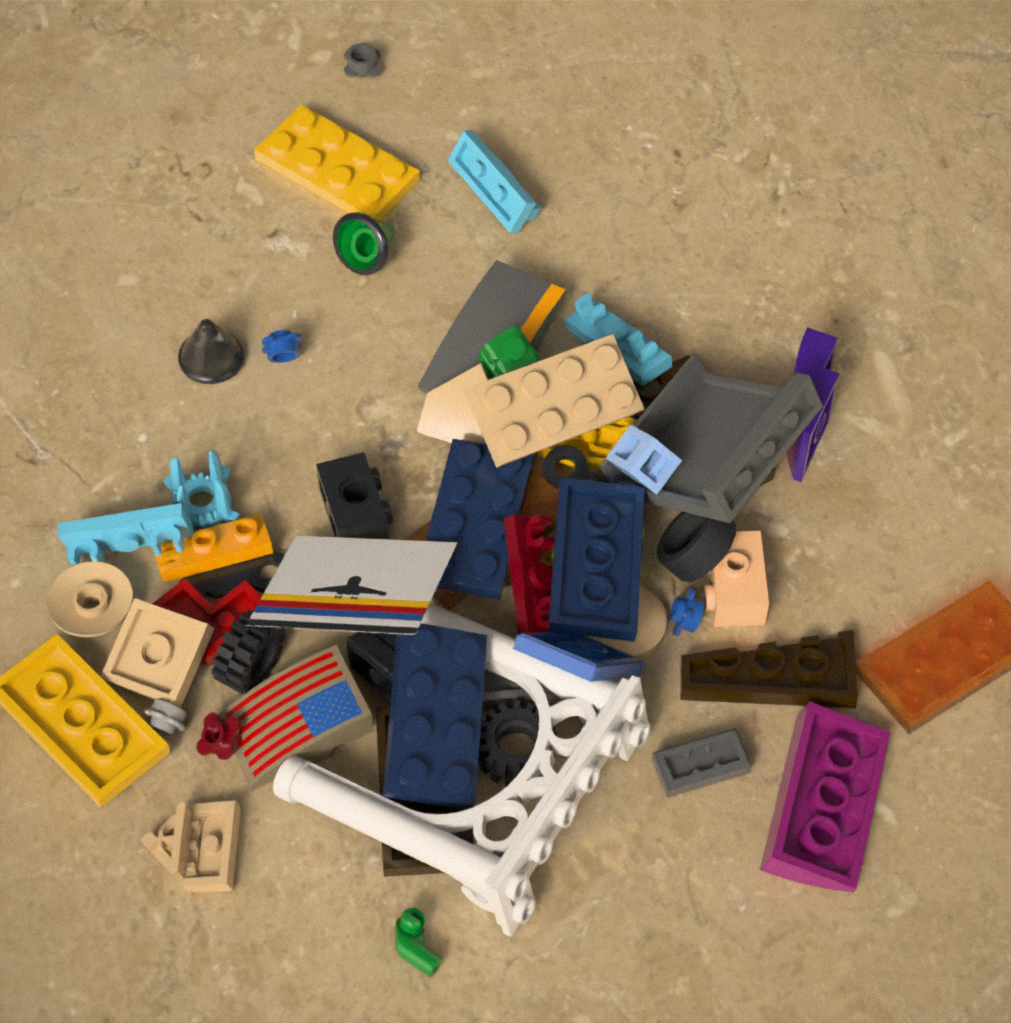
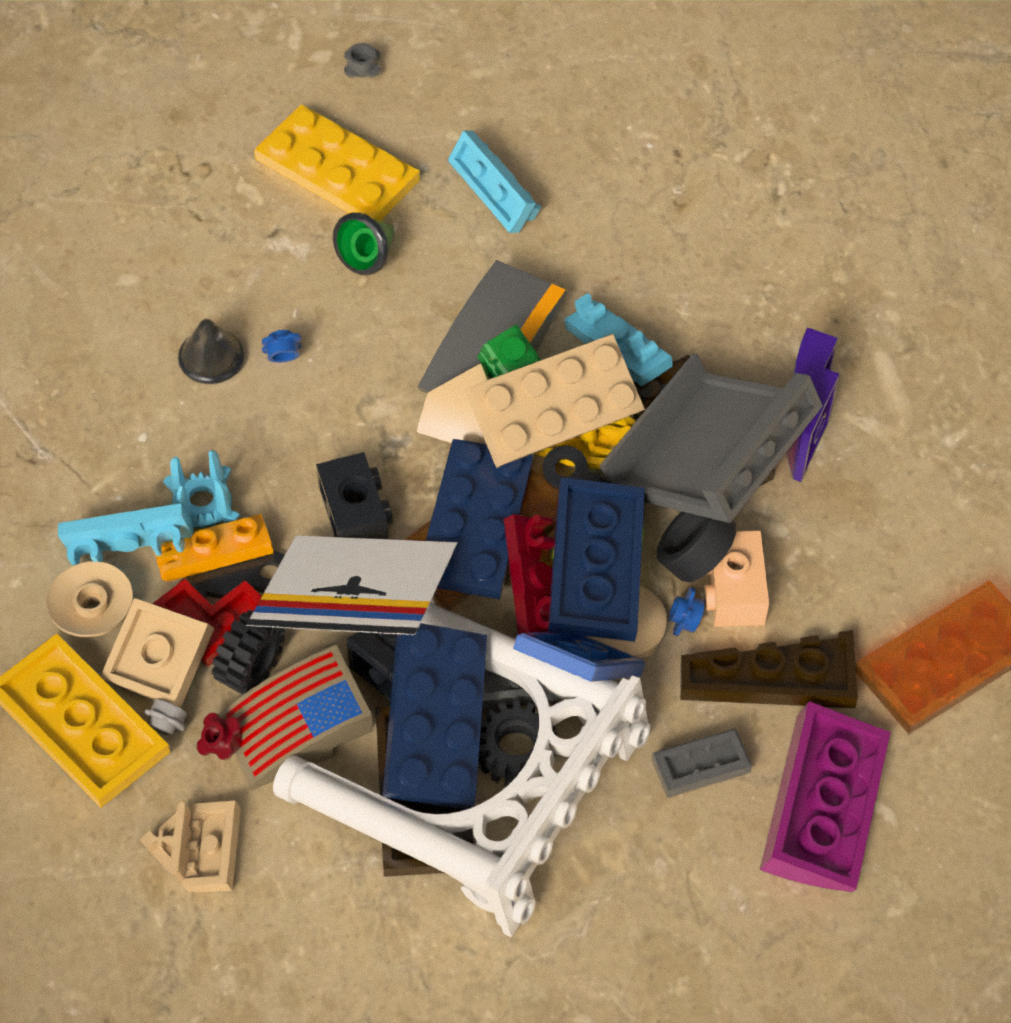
green arm [394,908,443,978] -> none
light blue brick [606,425,682,494] -> none

